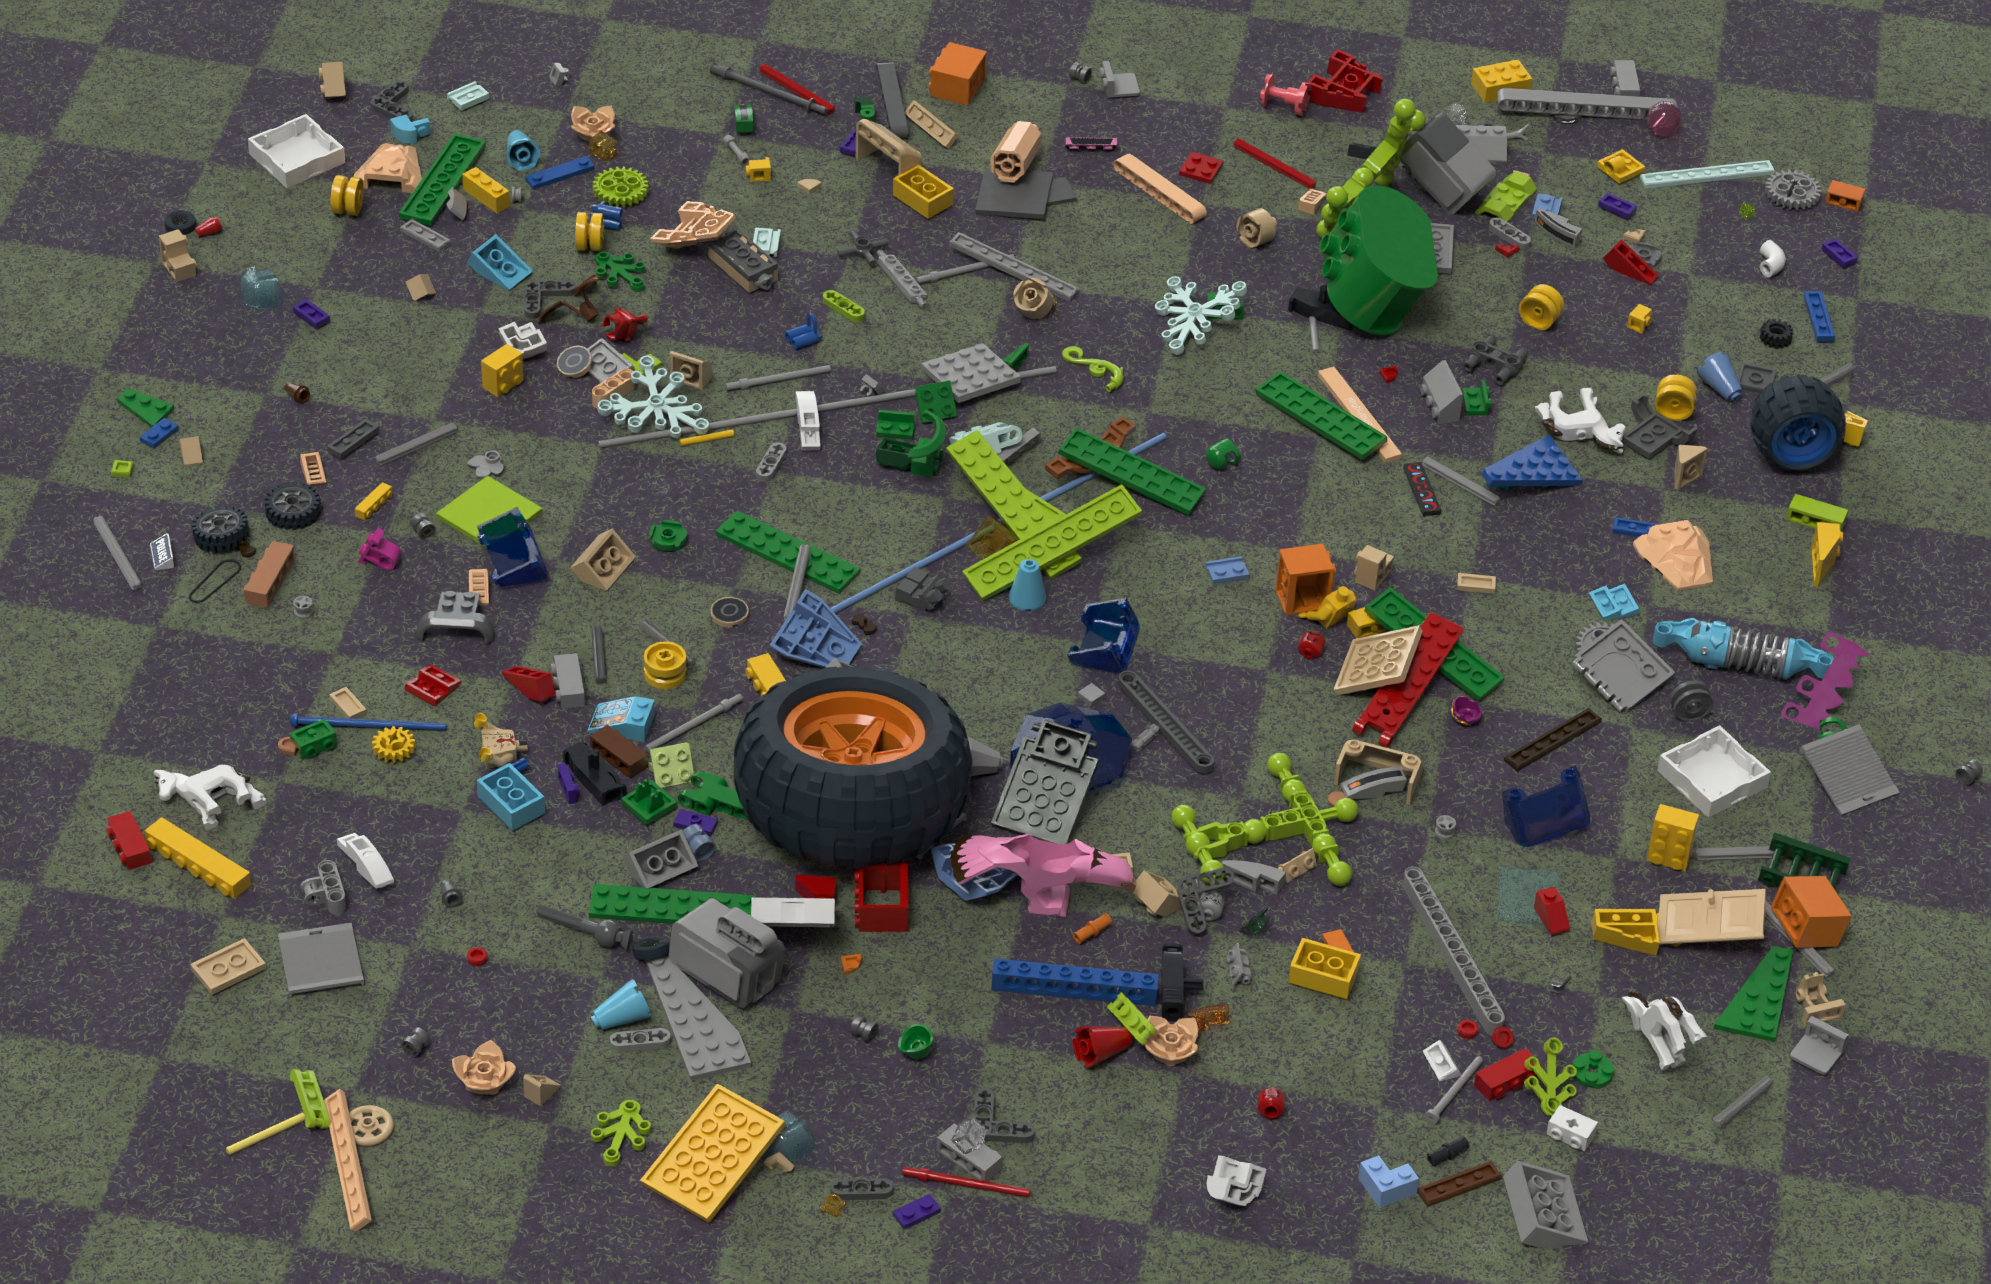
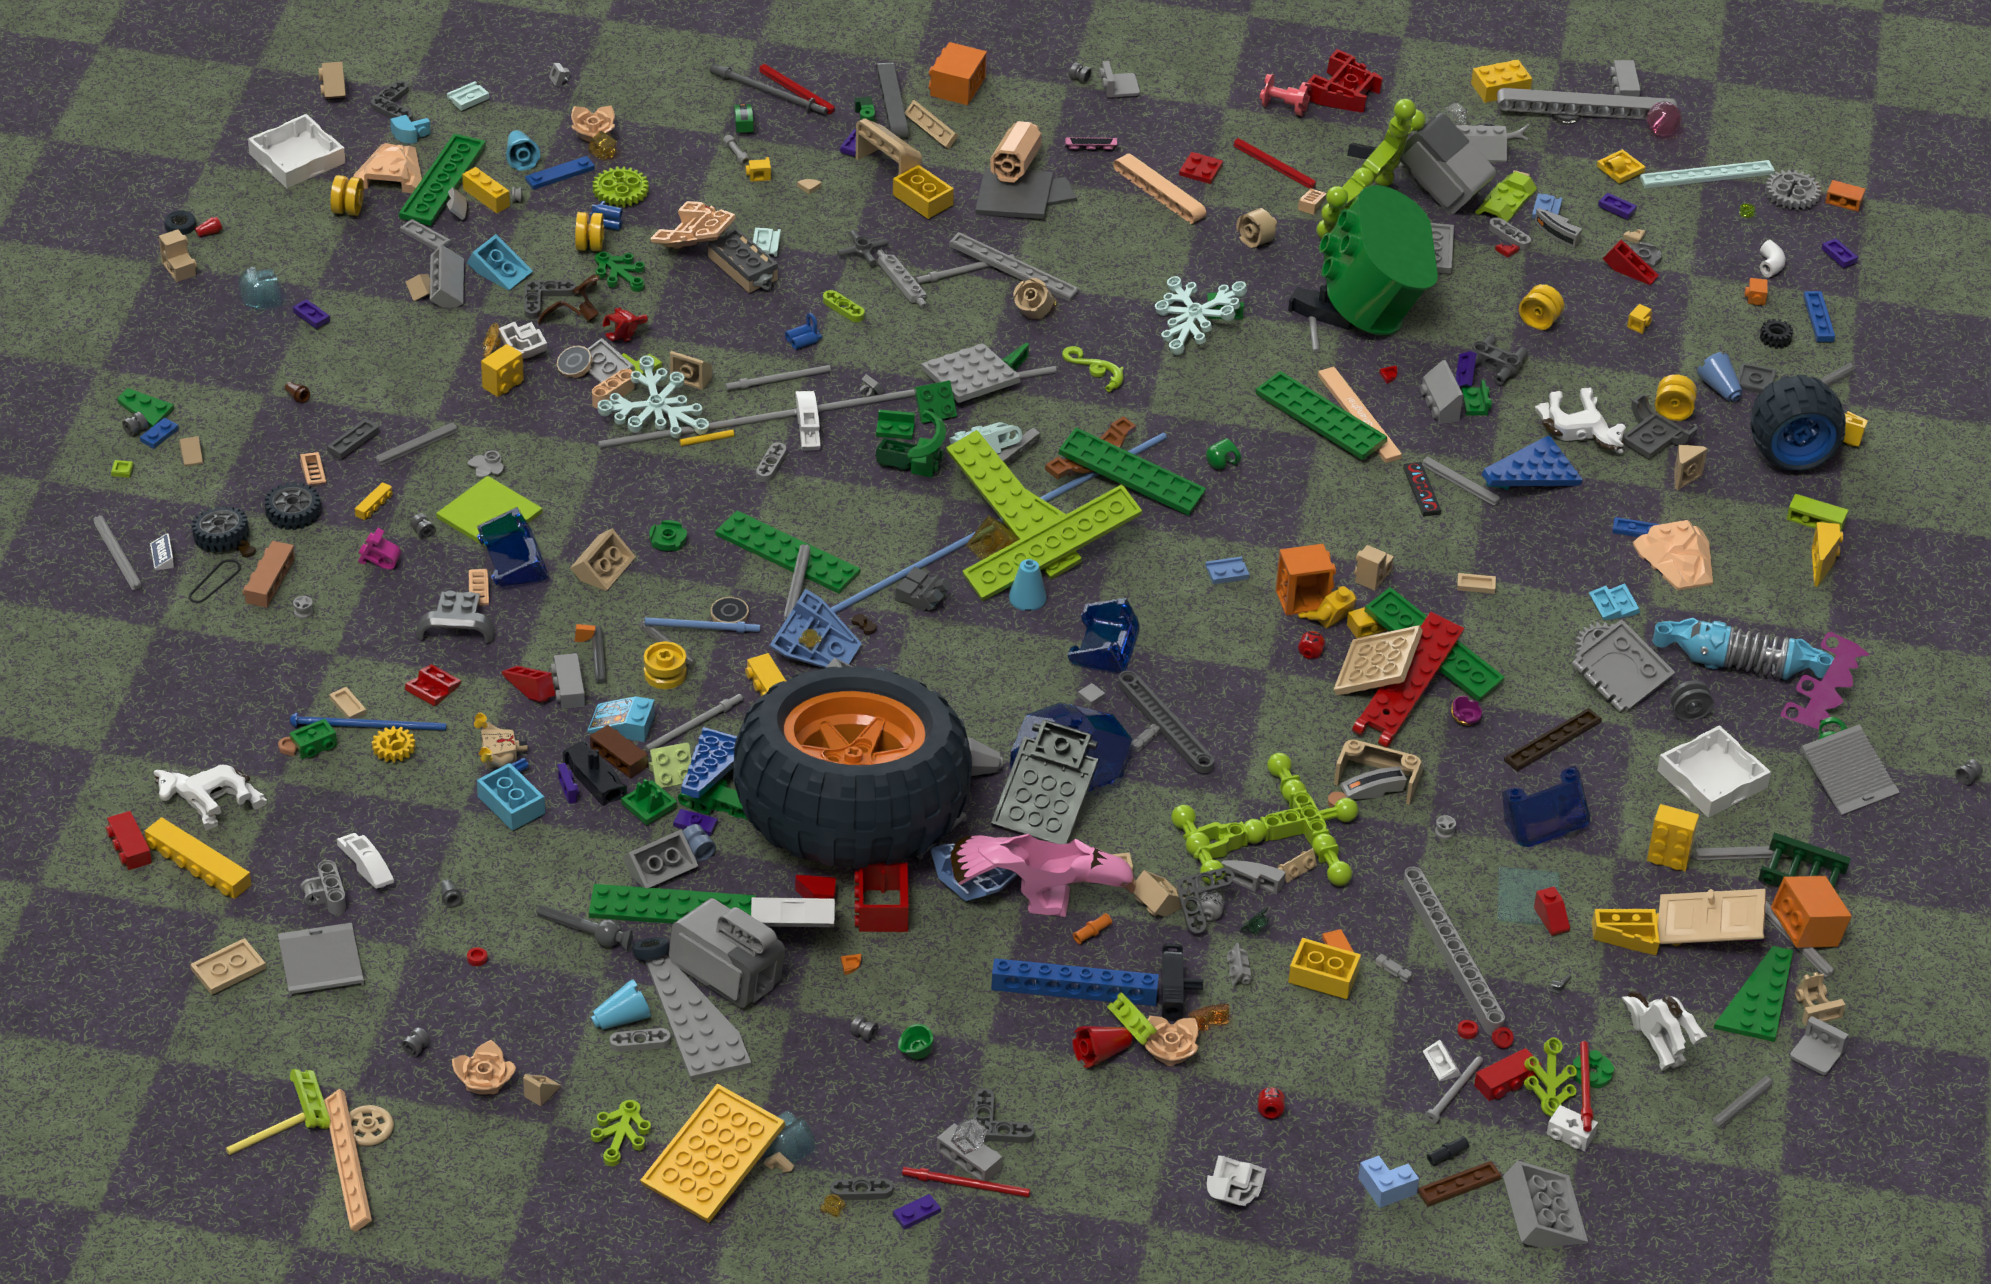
none -> flat silver wheel [122,412,148,437]
none -> light grey brick [430,244,464,307]
none -> clear yellow dish [482,323,501,357]
none -> orange tile [575,624,595,642]
none -> medium blue bar [645,617,760,633]
none -> blue wing [681,727,737,798]
none -> clear yellow plate [799,629,822,648]
none -> light grey axle [1375,954,1413,982]
none -> dark purple plate [1455,351,1477,389]
none -> red bar [1580,1041,1593,1132]
none -> orange brick [1744,278,1767,305]

